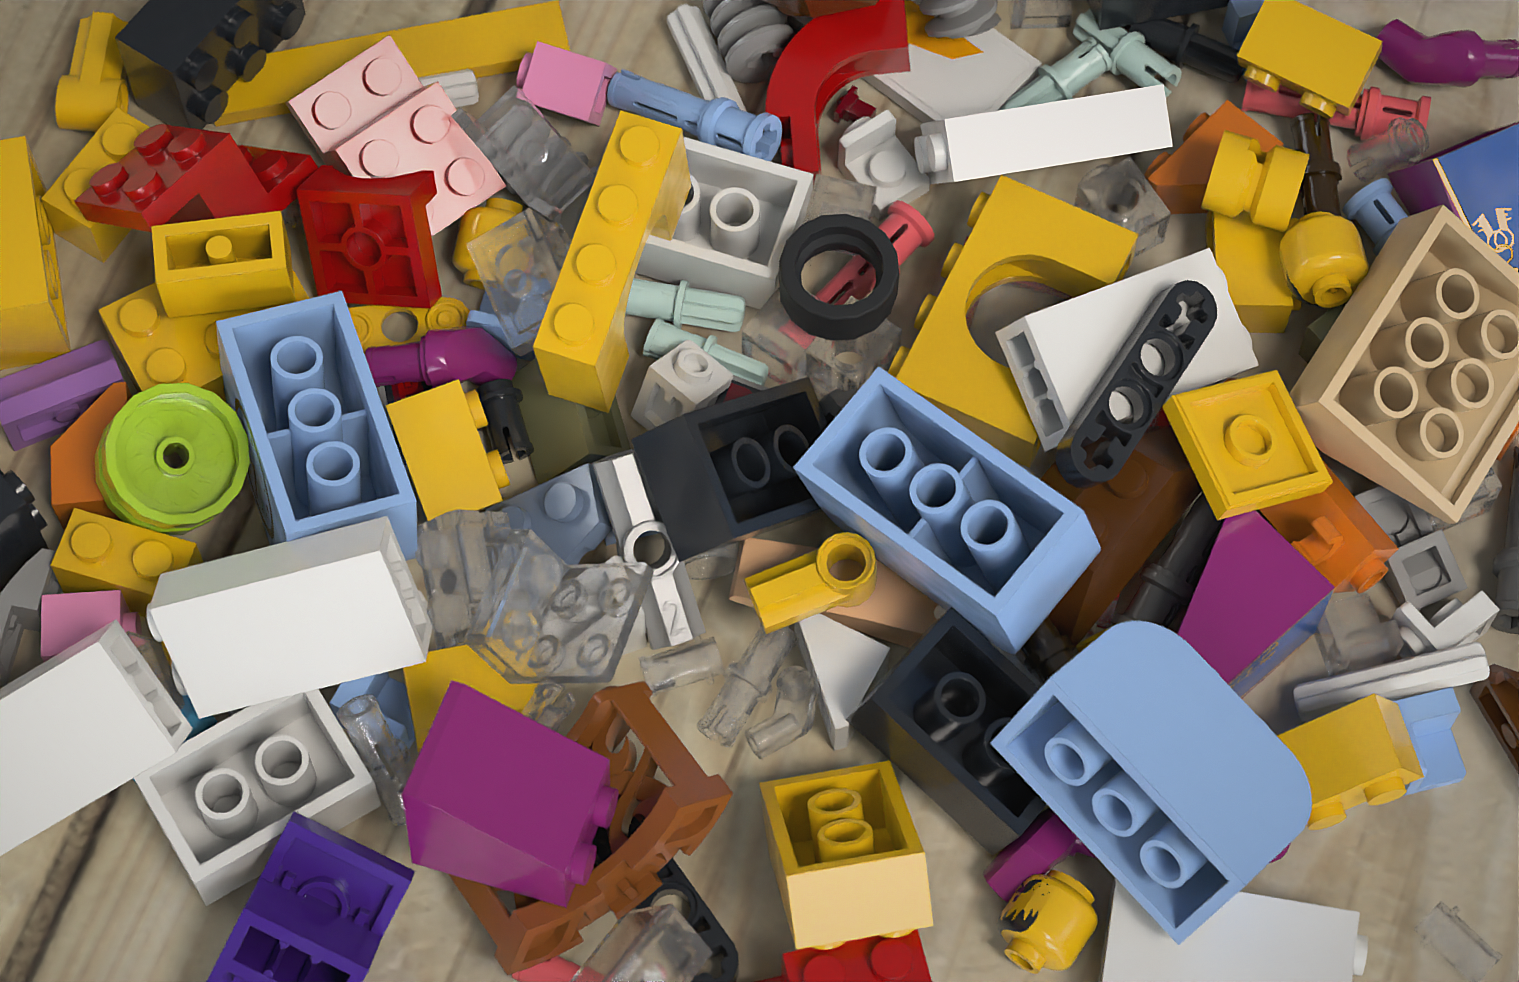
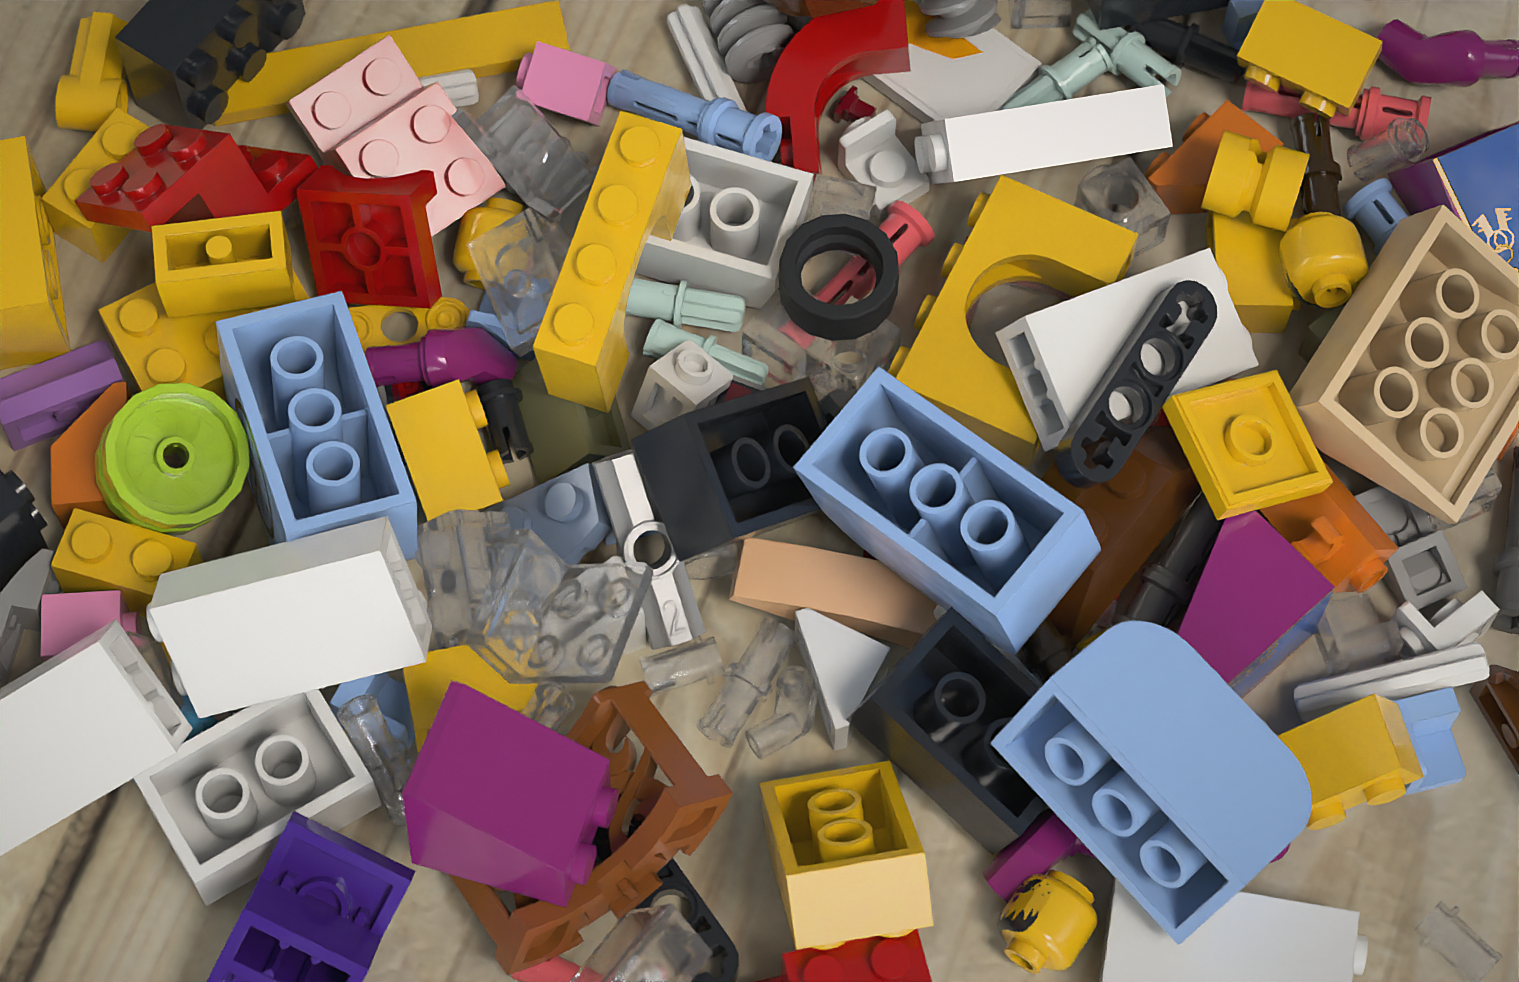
yellow piece [744,532,877,634] -> none

